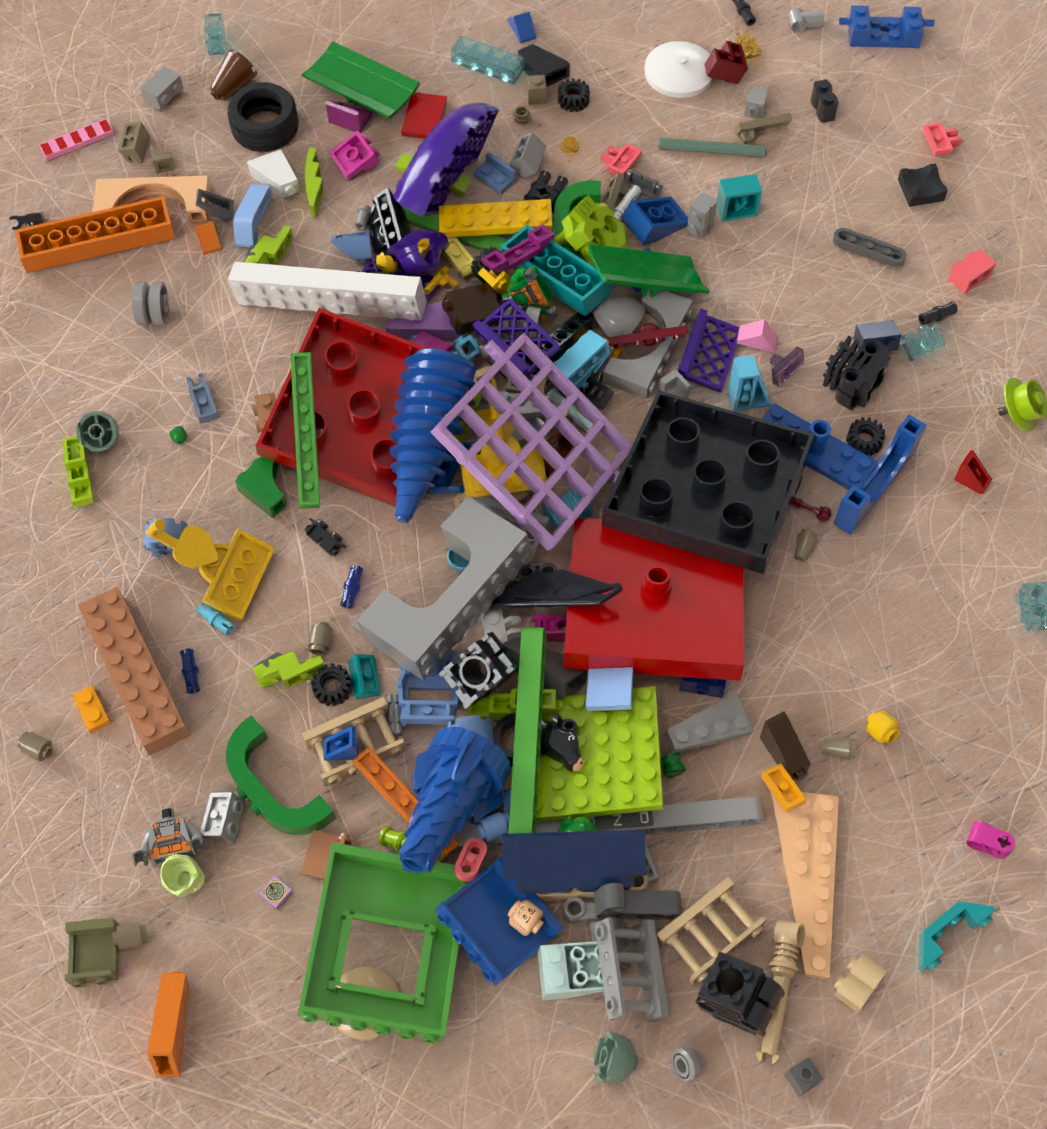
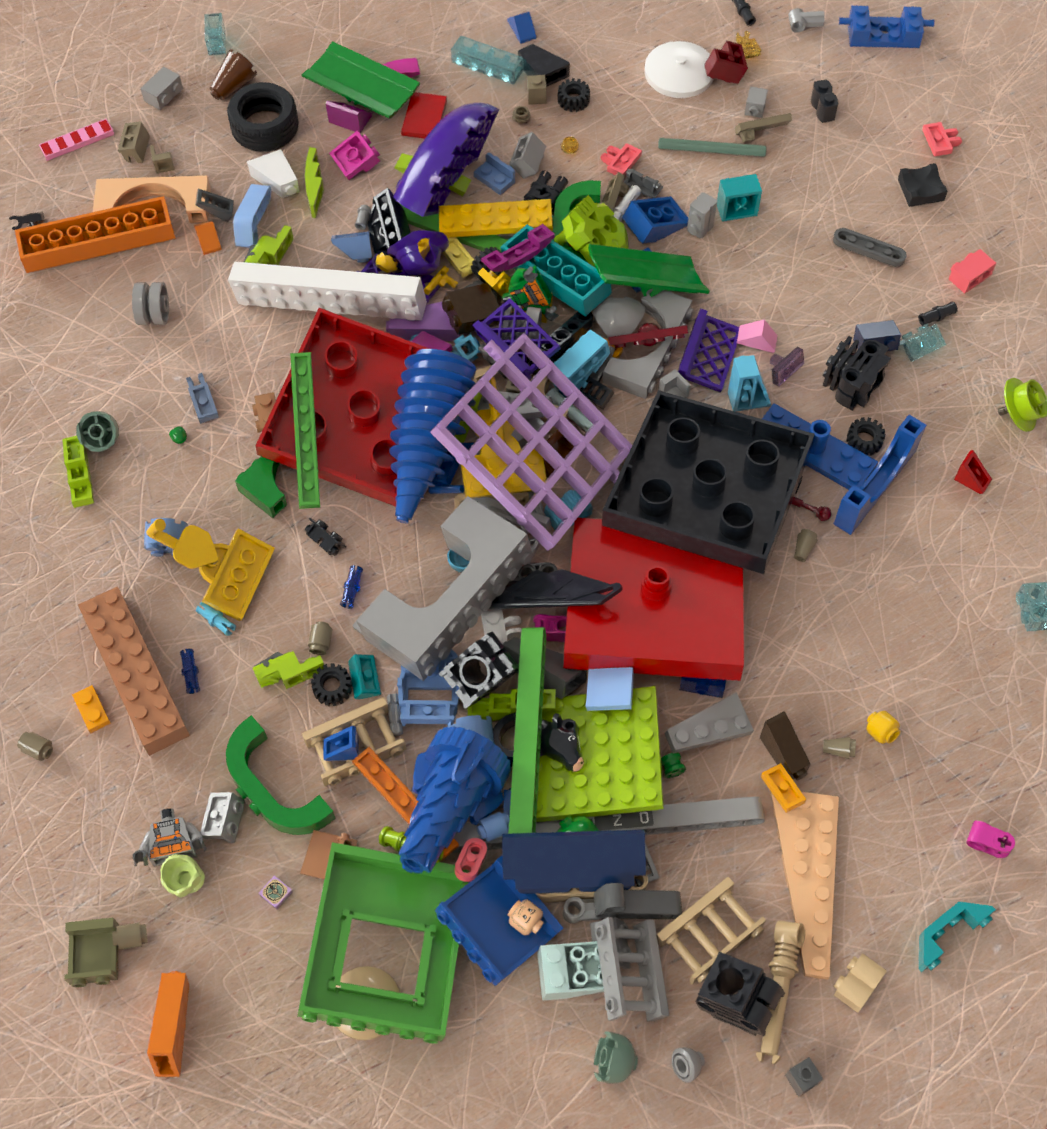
none -> dark pink slope [382,58,420,78]

